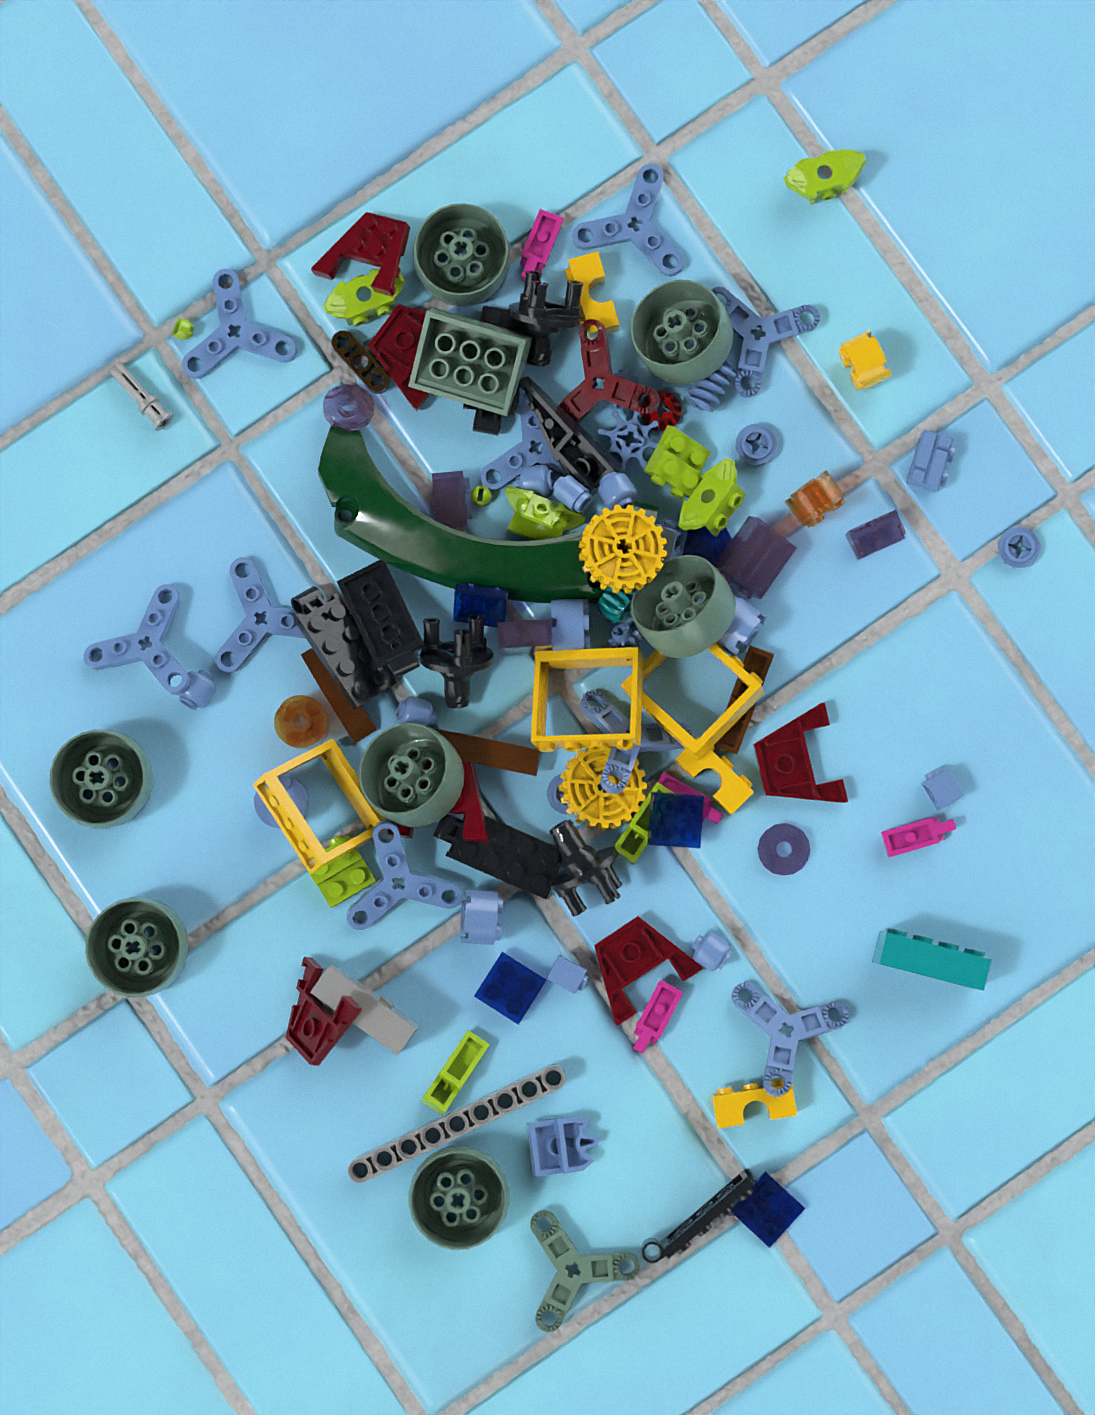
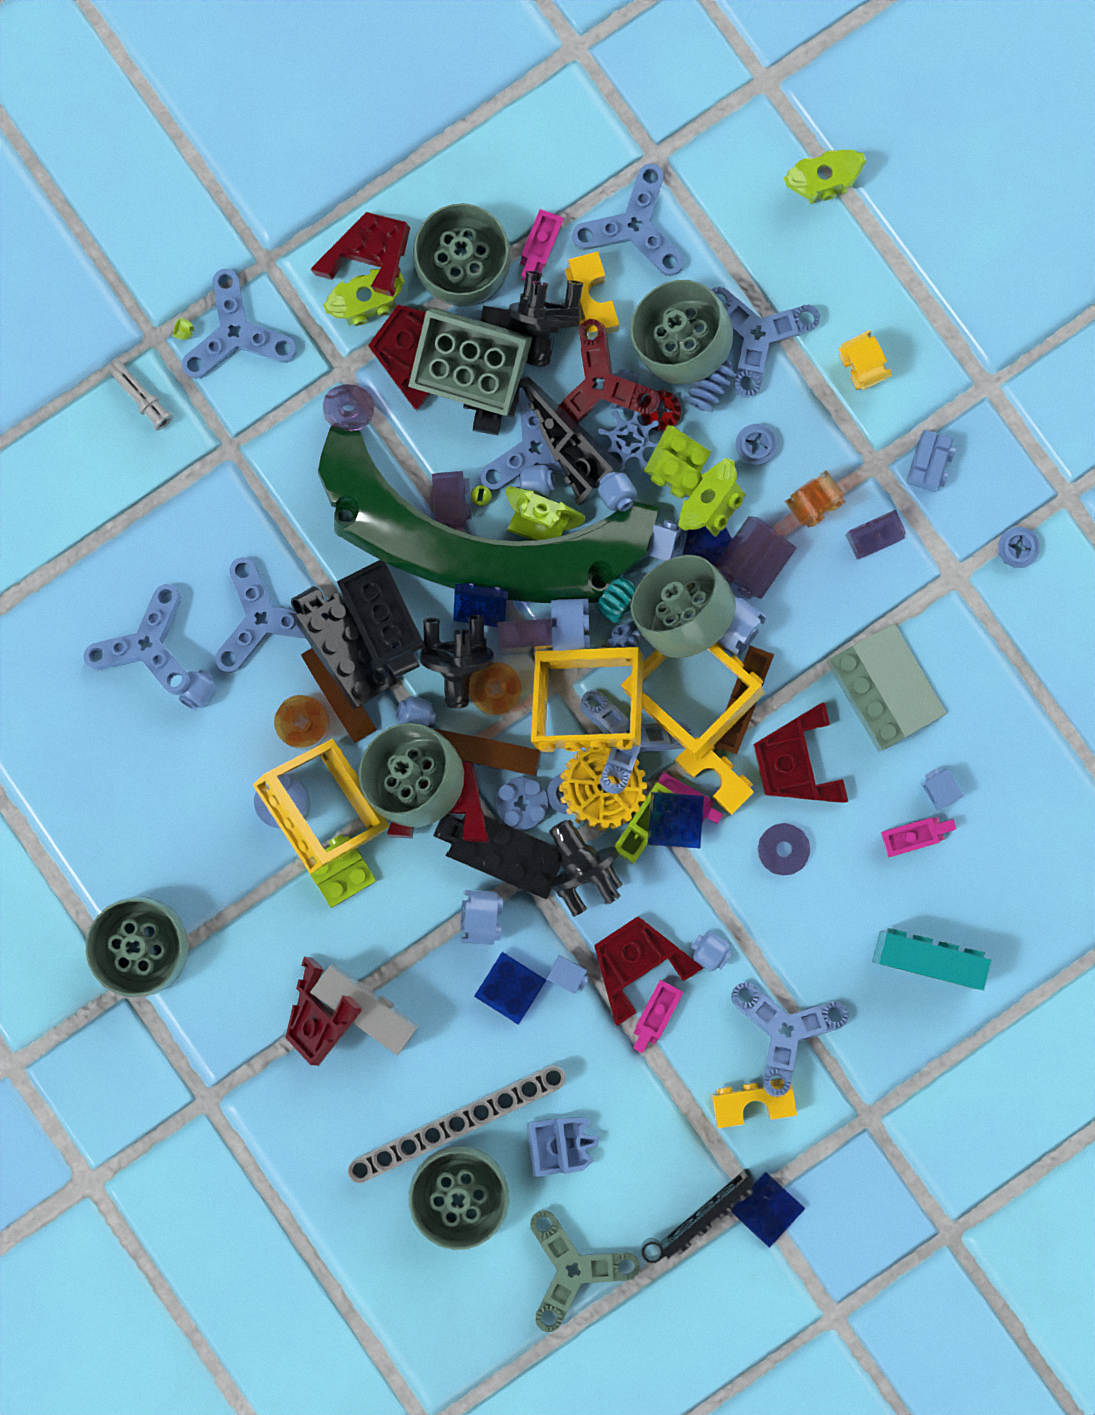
sand green wheel [50,729,153,829] -> none
dark brown beam [331,330,390,394] -> none
medium blue piece [347,820,463,930] -> none
lime slope [421,1030,490,1116] -> none
medium blue brick [553,475,592,513] -> none
yellow piece [579,505,667,594] -> none
none -> clear orange brick [469,662,522,717]
none -> medium blue plate [496,777,548,830]
none -> sand green slope [827,623,947,752]

